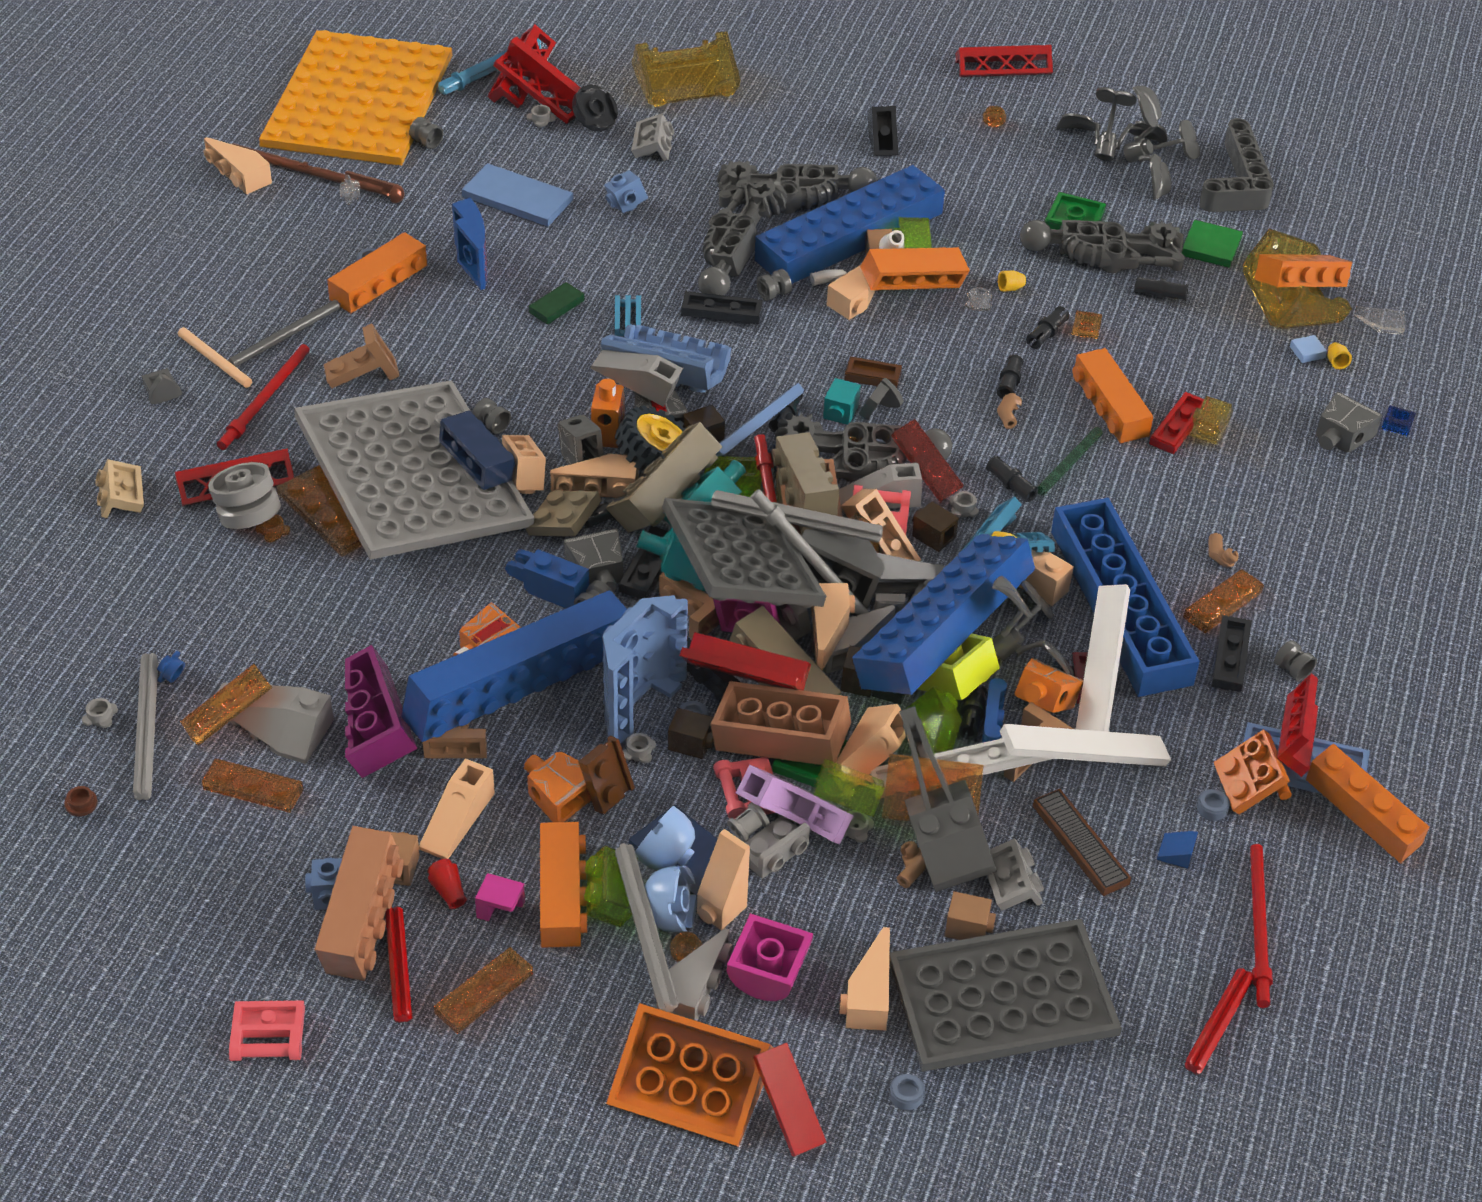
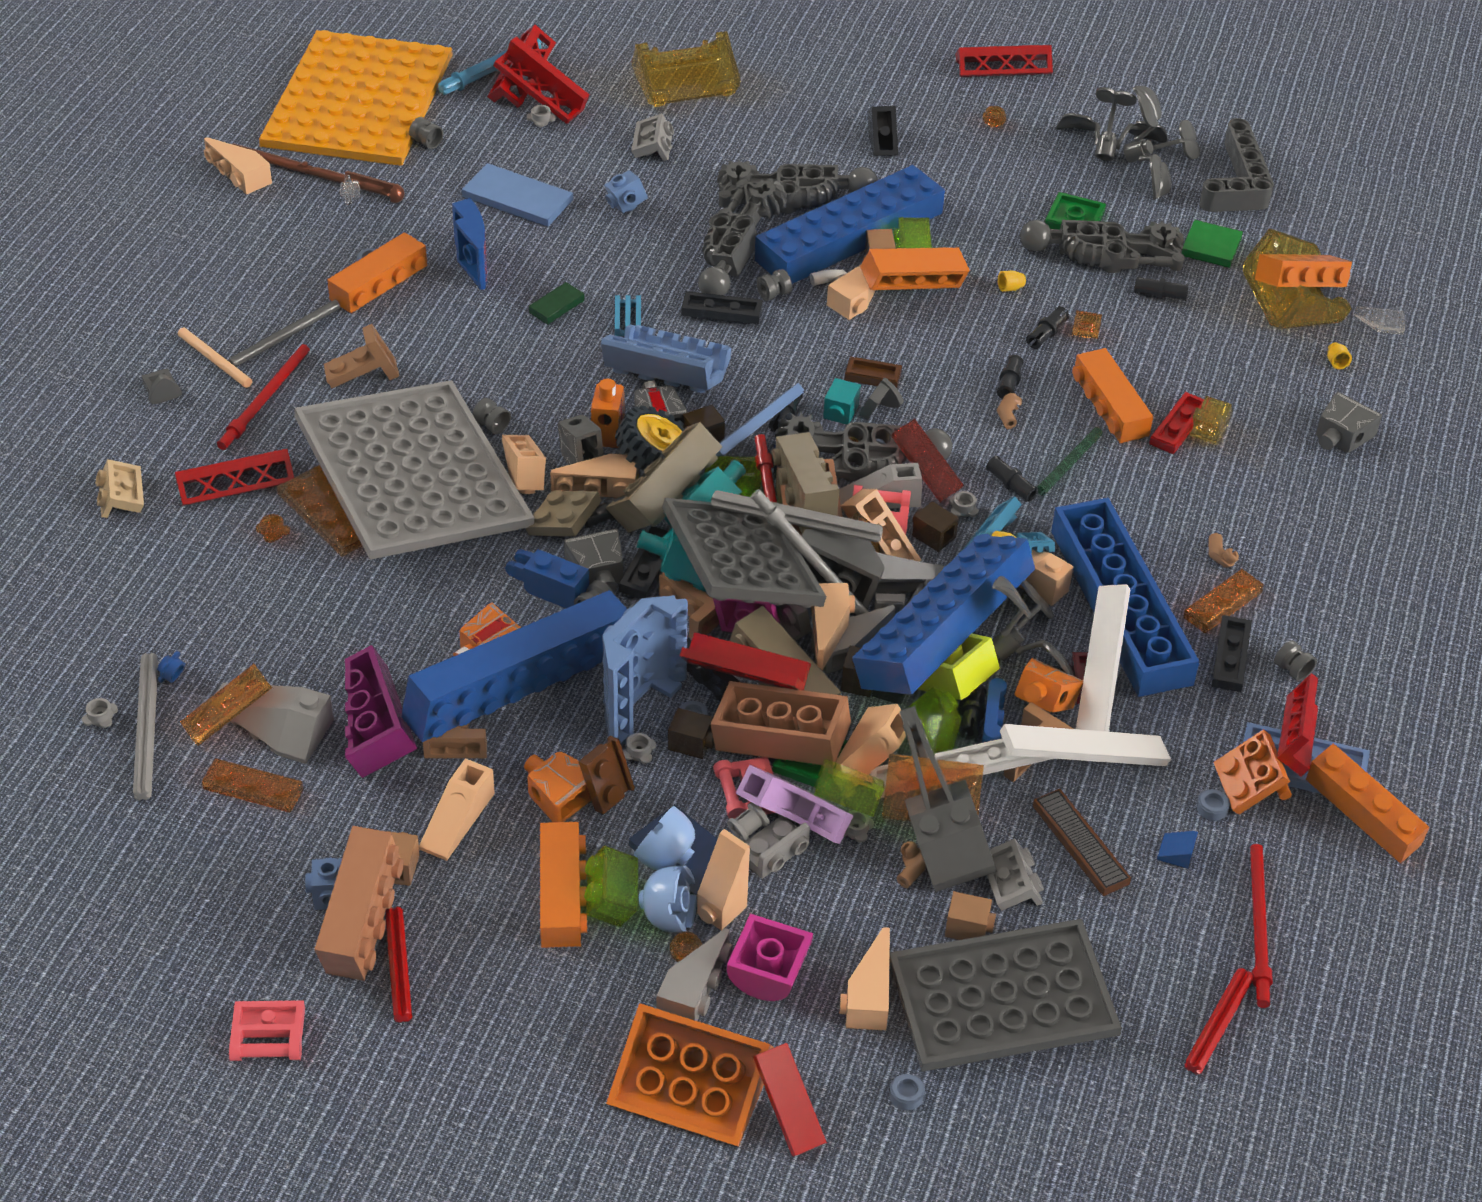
copper plate [64,786,98,816] -> none
light grey wheel [208,462,281,529] -> none
red cone [427,859,467,909] -> none
clear orange plate [434,947,533,1034] -> none
dark blue brick [439,410,515,490] -> none
dark pink panel [475,873,525,921] -> none
black tile [572,84,618,132] -> none
light grey slope [591,350,683,407] -> none
light grey axle [615,843,678,1013] -> none
white cone [879,230,905,249] -> none
clear plate [965,287,992,311] -> none
light blue tile [1290,335,1327,363] -> none
clear blue tile [1381,405,1416,436] -> none

